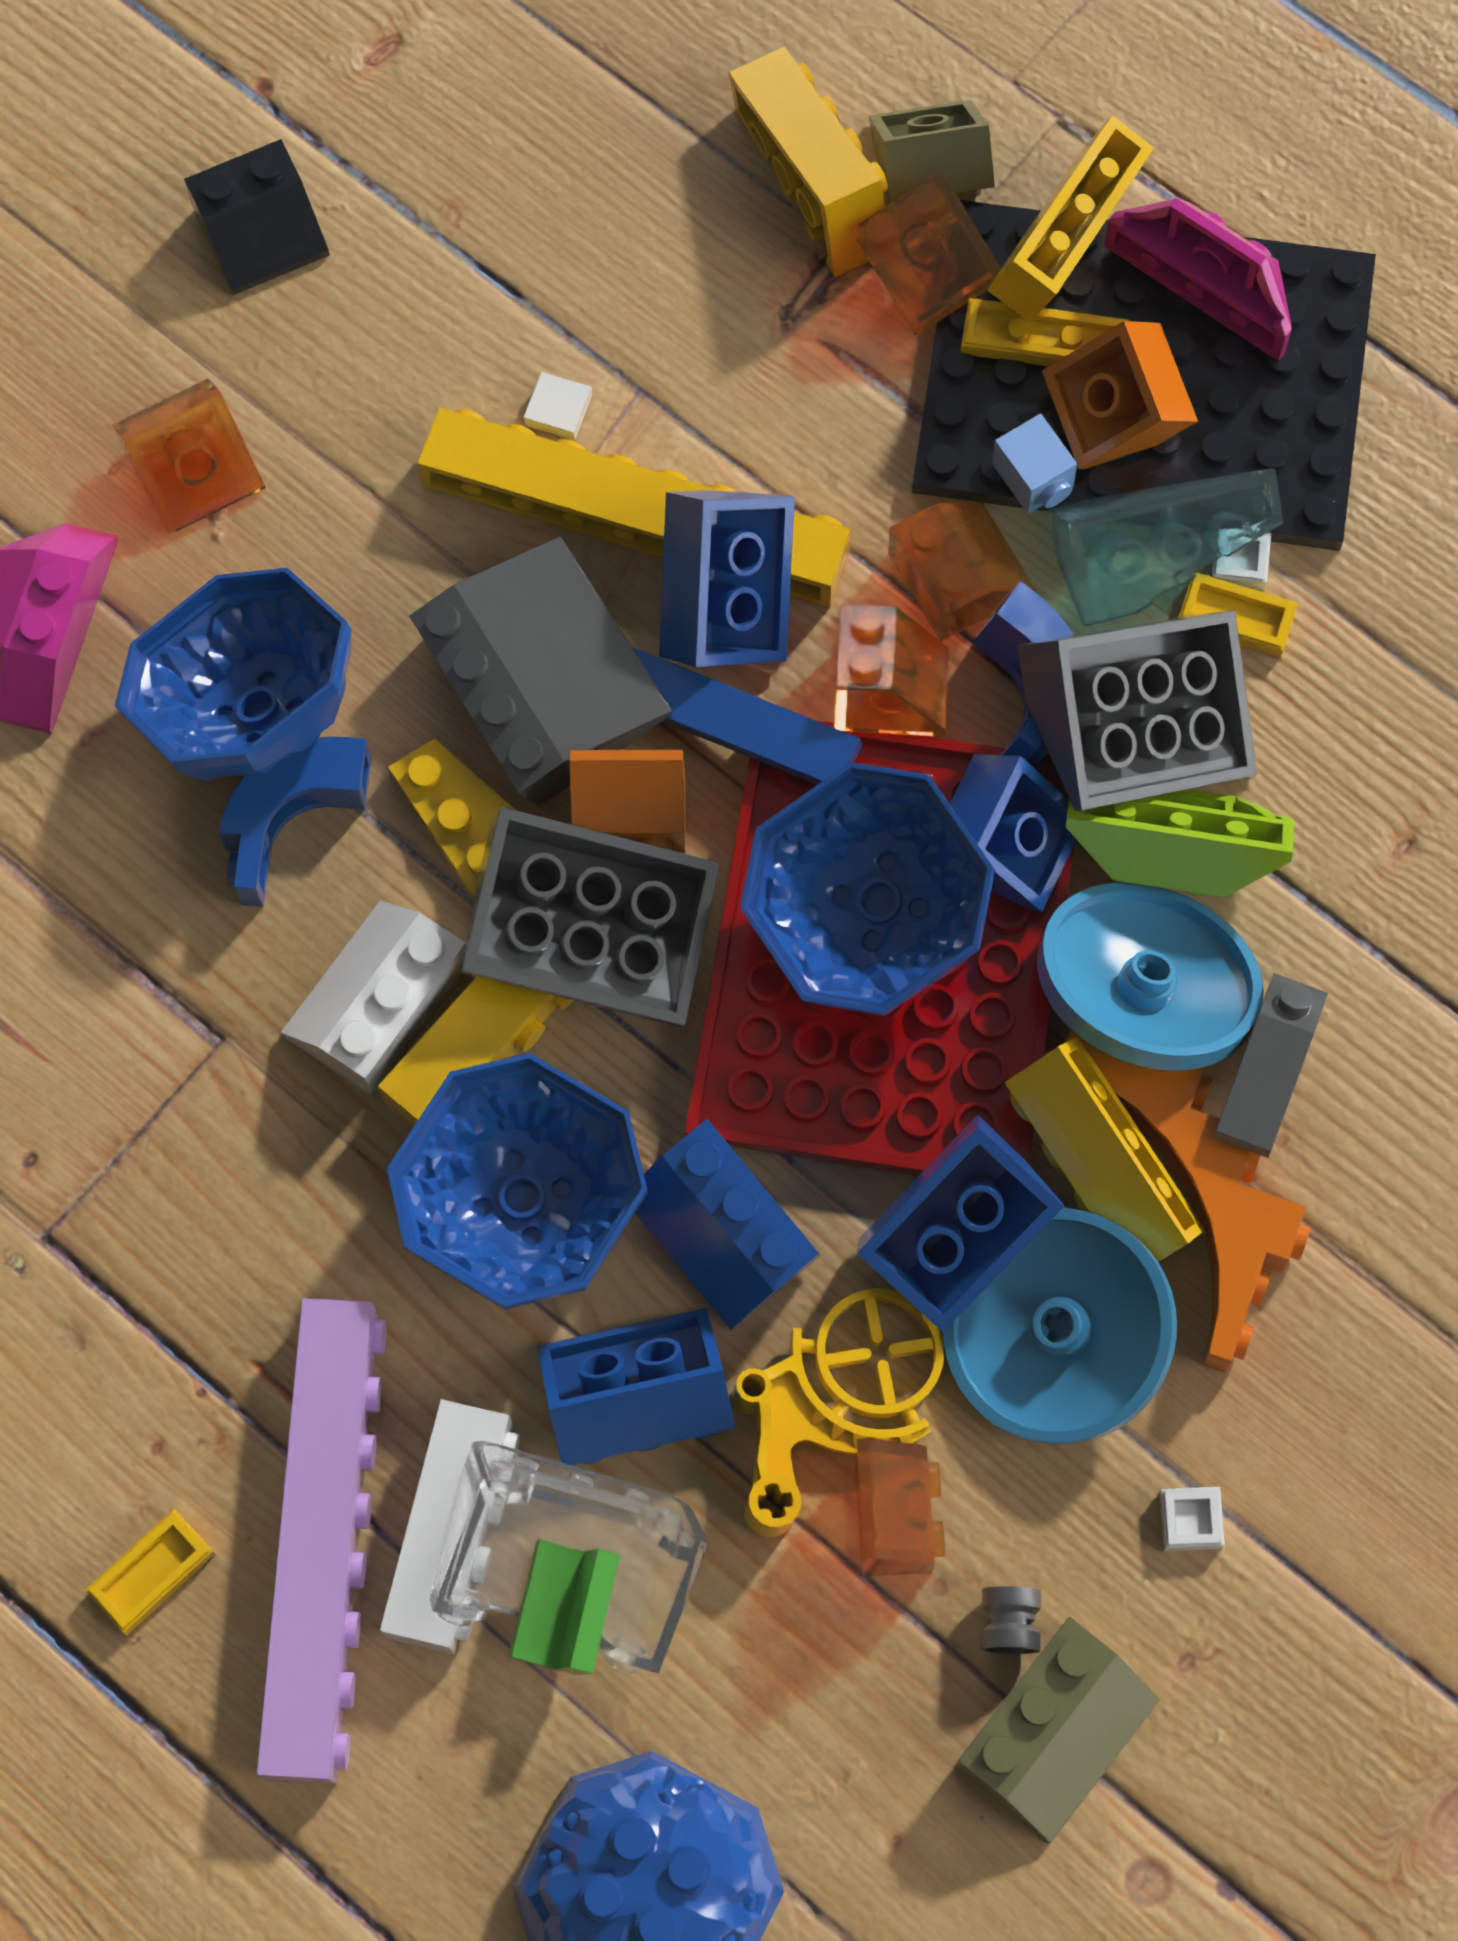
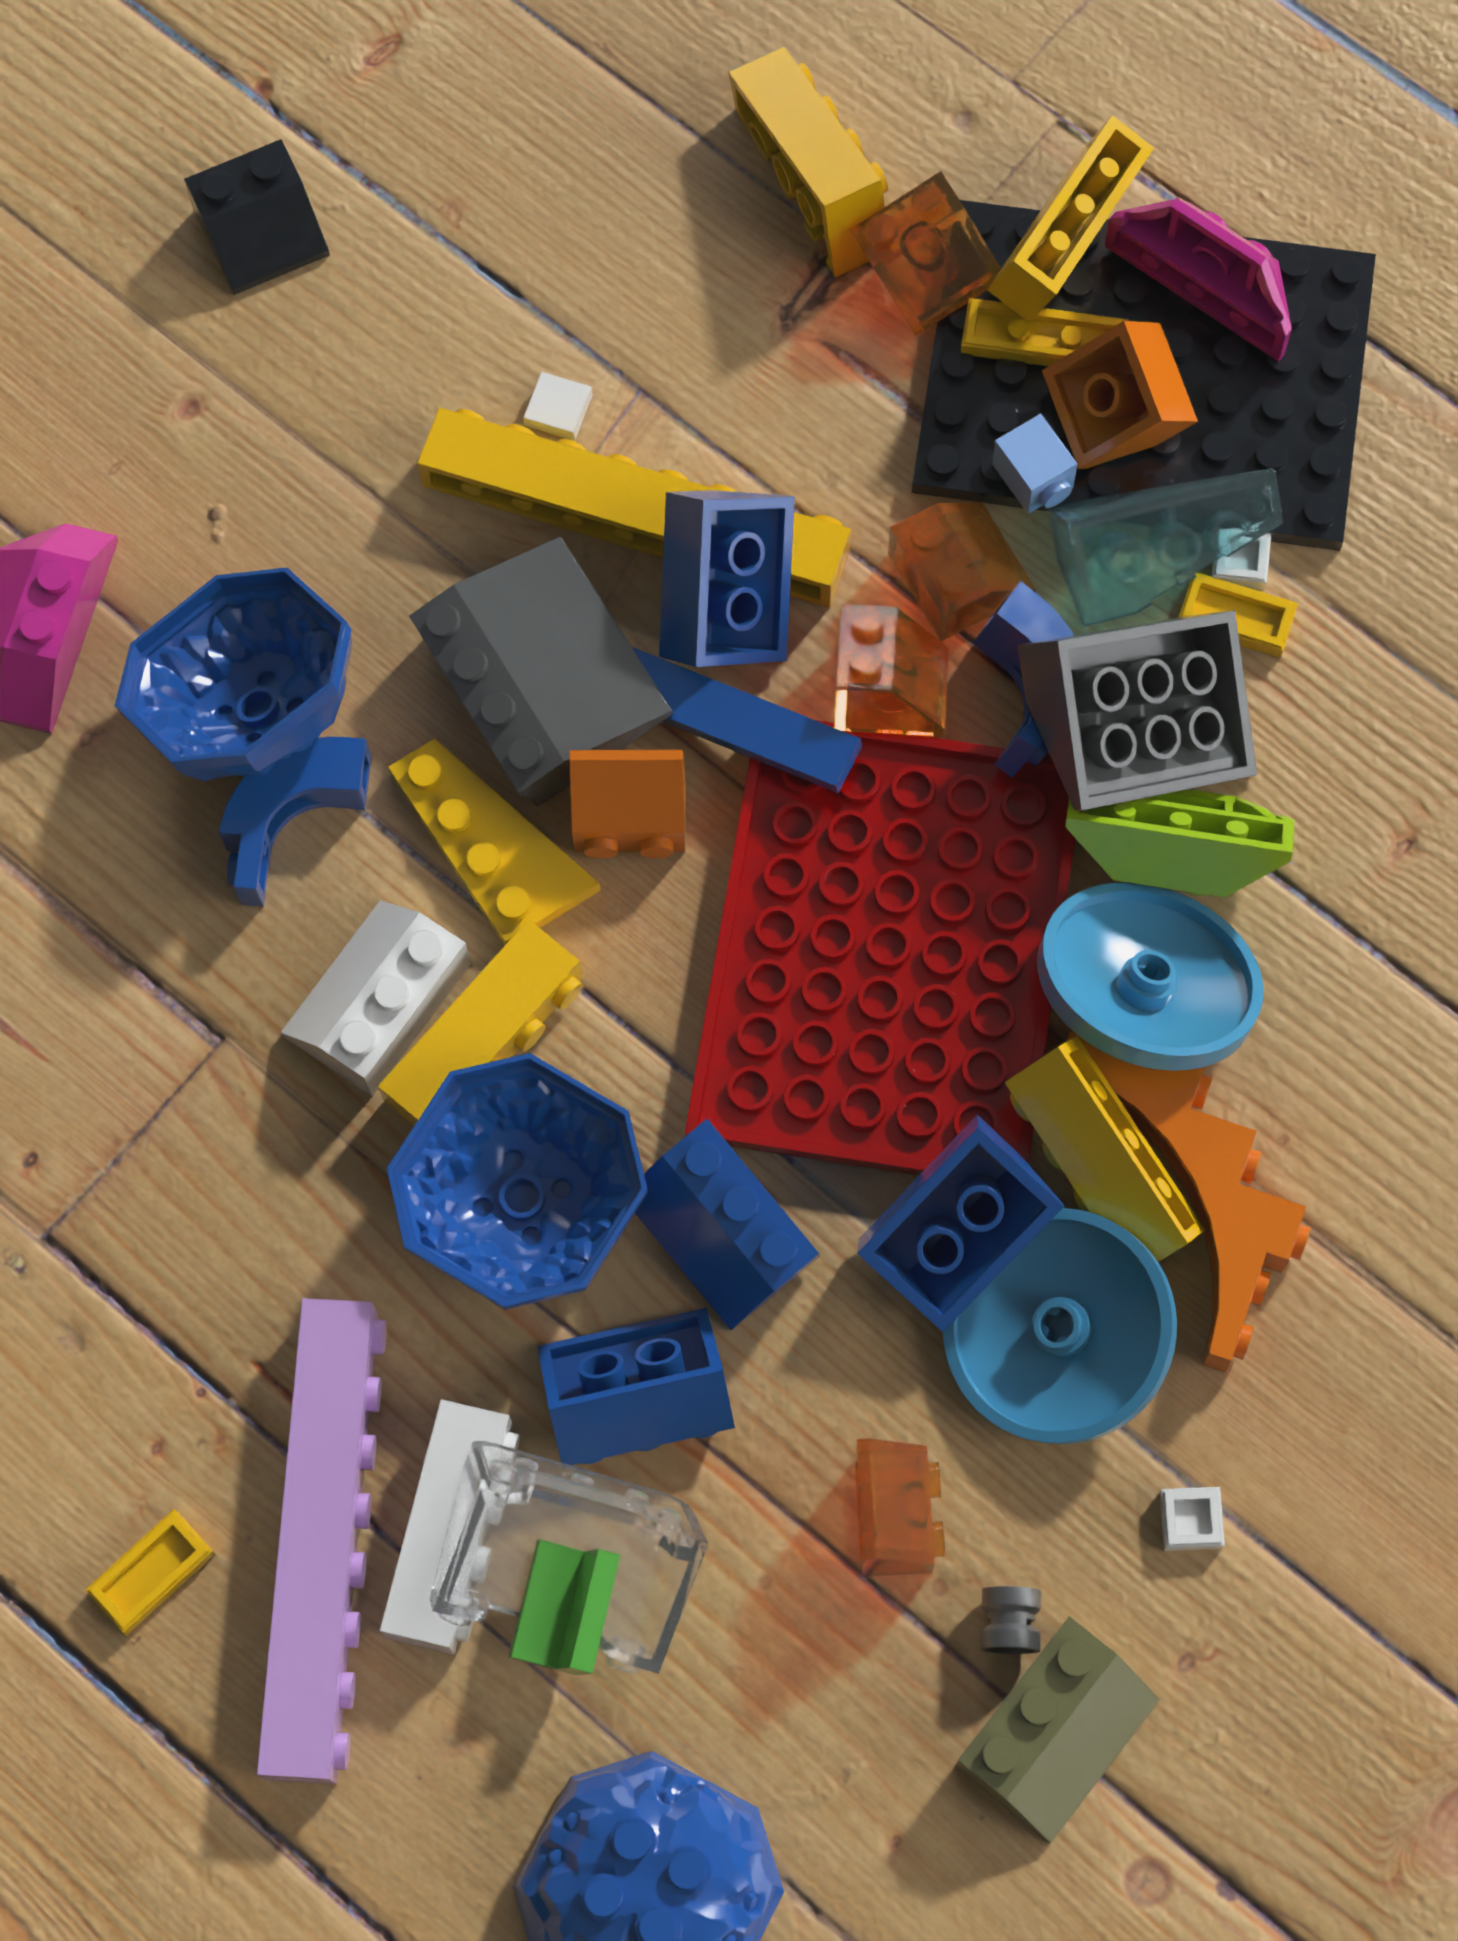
clear orange slope [112,378,266,535] -> none
dark grey slope [461,807,720,1028] -> none
yellow piece [731,1288,944,1538] -> none
blue rock [740,762,995,1016] -> none
olive slope [869,100,995,208] -> none
blue slope [950,754,1077,912] -> none
dark grey slope [1213,973,1328,1158] -> none

